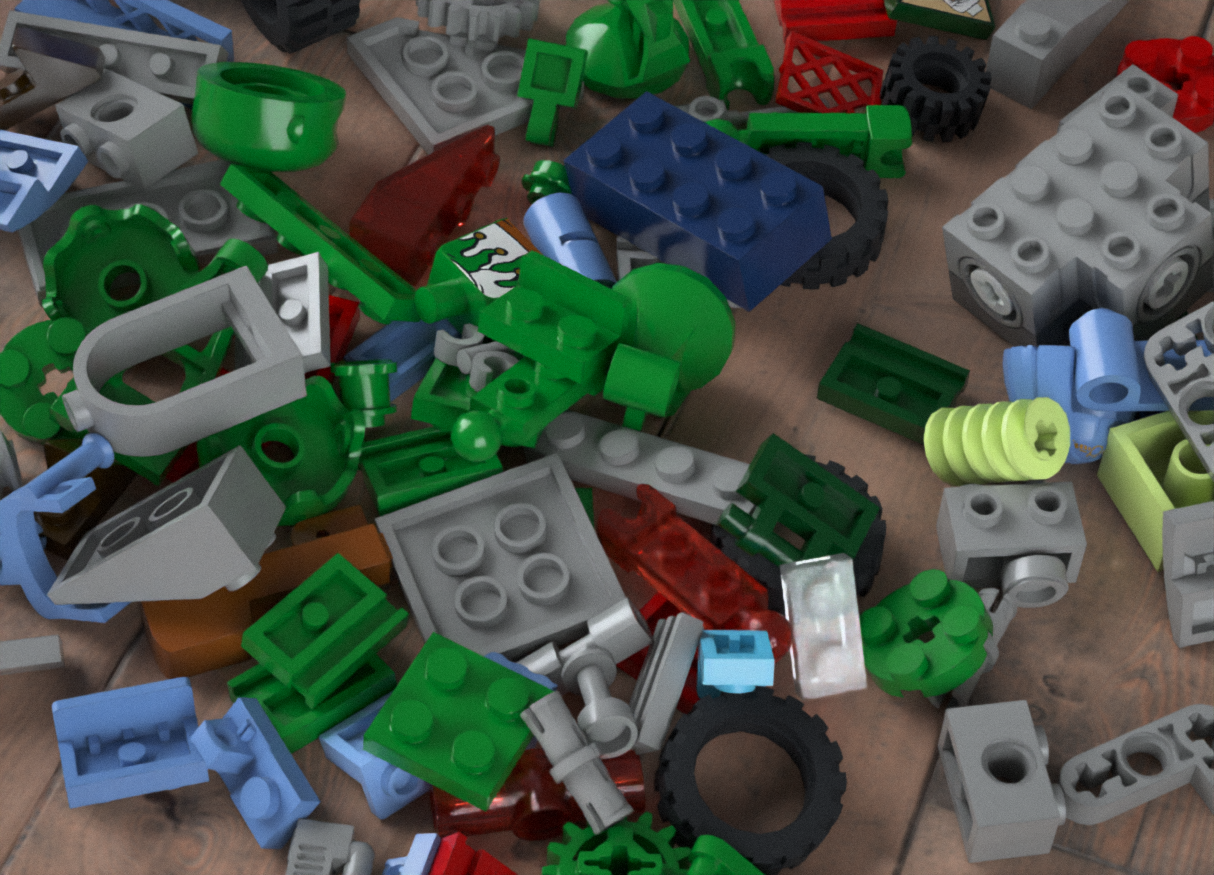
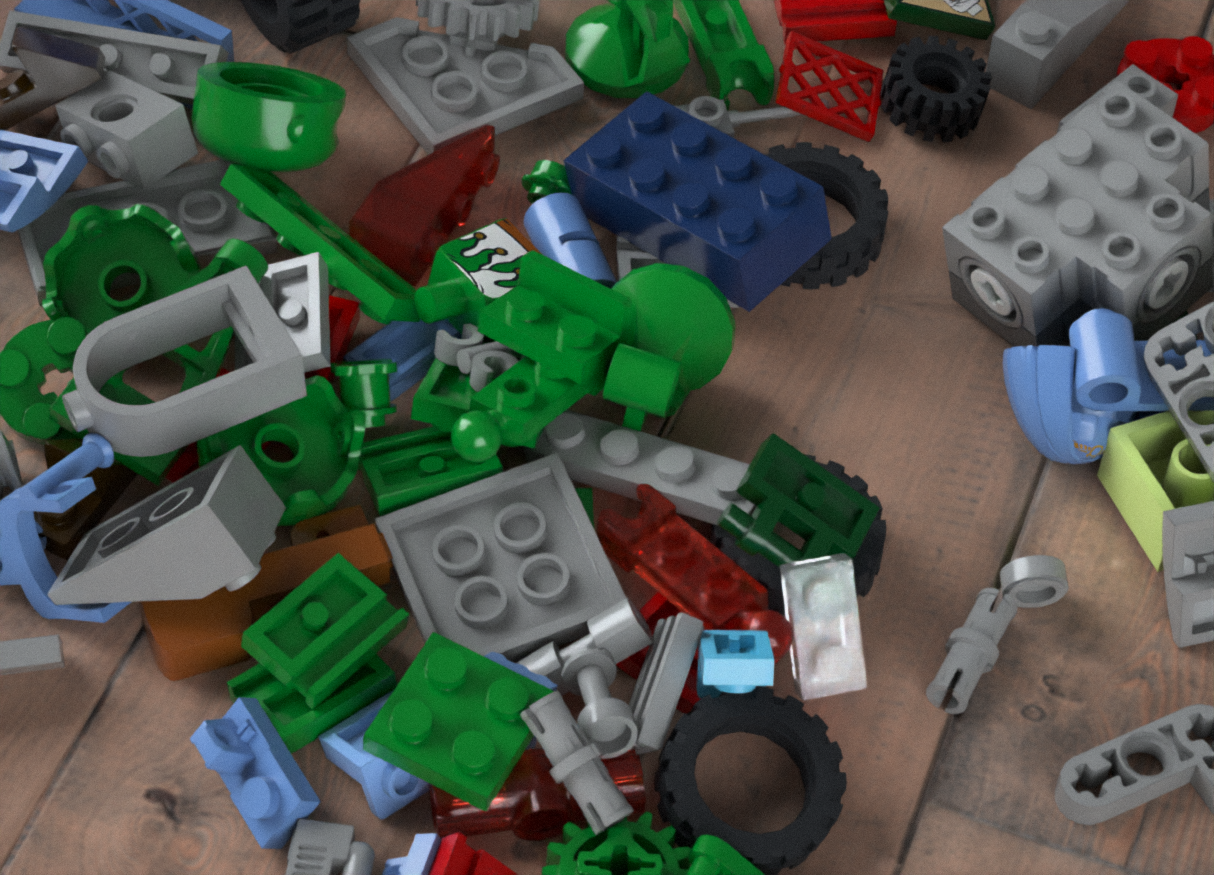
medium blue bracket [51,677,209,809] -> none
green plate [517,38,588,147] -> none
green plate [705,105,913,178] -> none
dark green plate [817,323,970,445] -> none
green plate [855,569,993,698] -> none
yellowish green piece [924,397,1070,486] -> none
light grey brick [936,481,1087,588] -> none
light grey brick [938,700,1066,863] -> none

